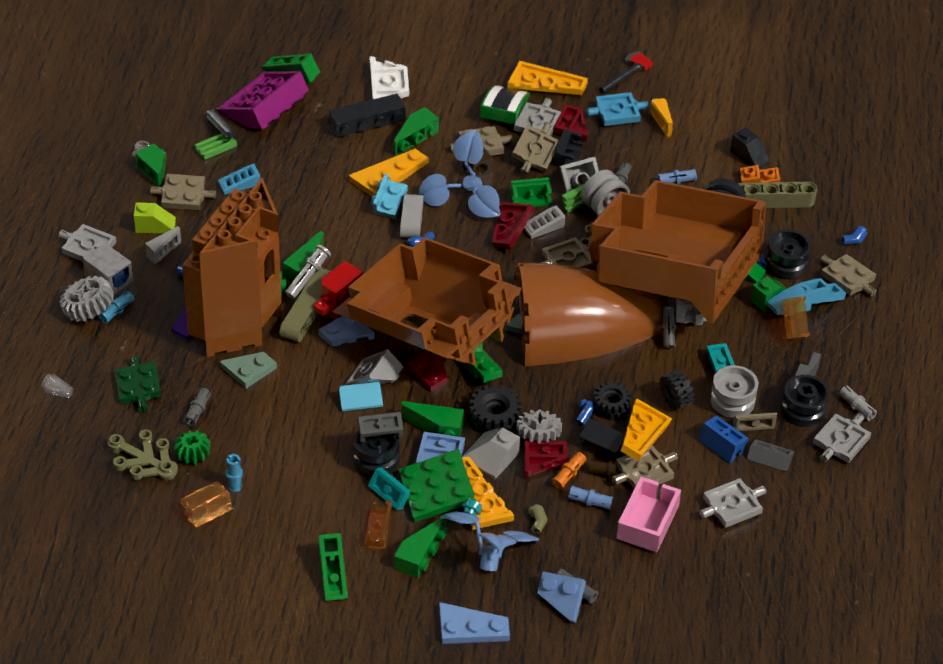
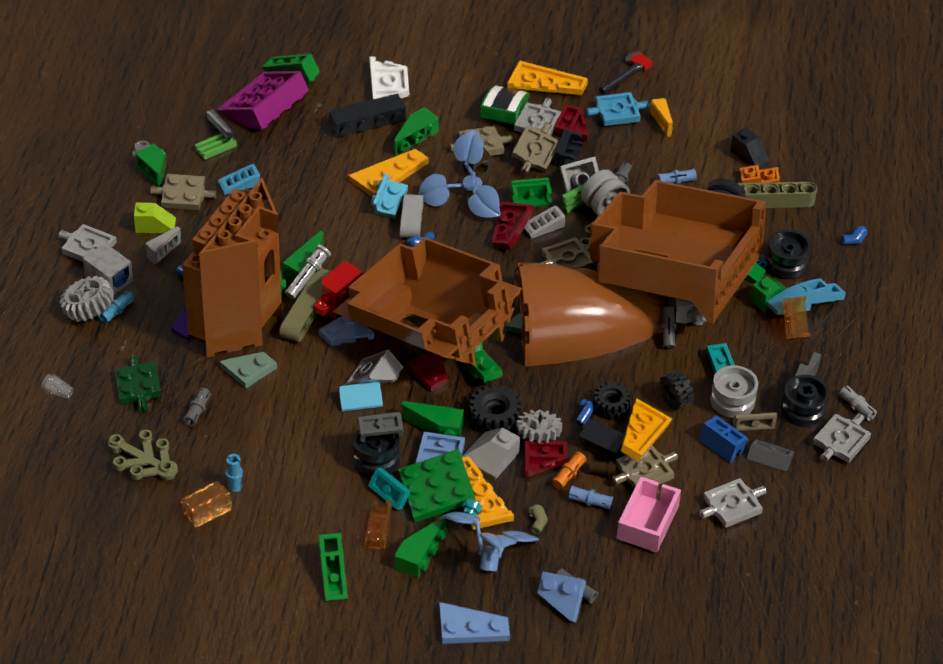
green gear [174,429,210,465] -> none
dark tan plate [820,254,877,297] -> none

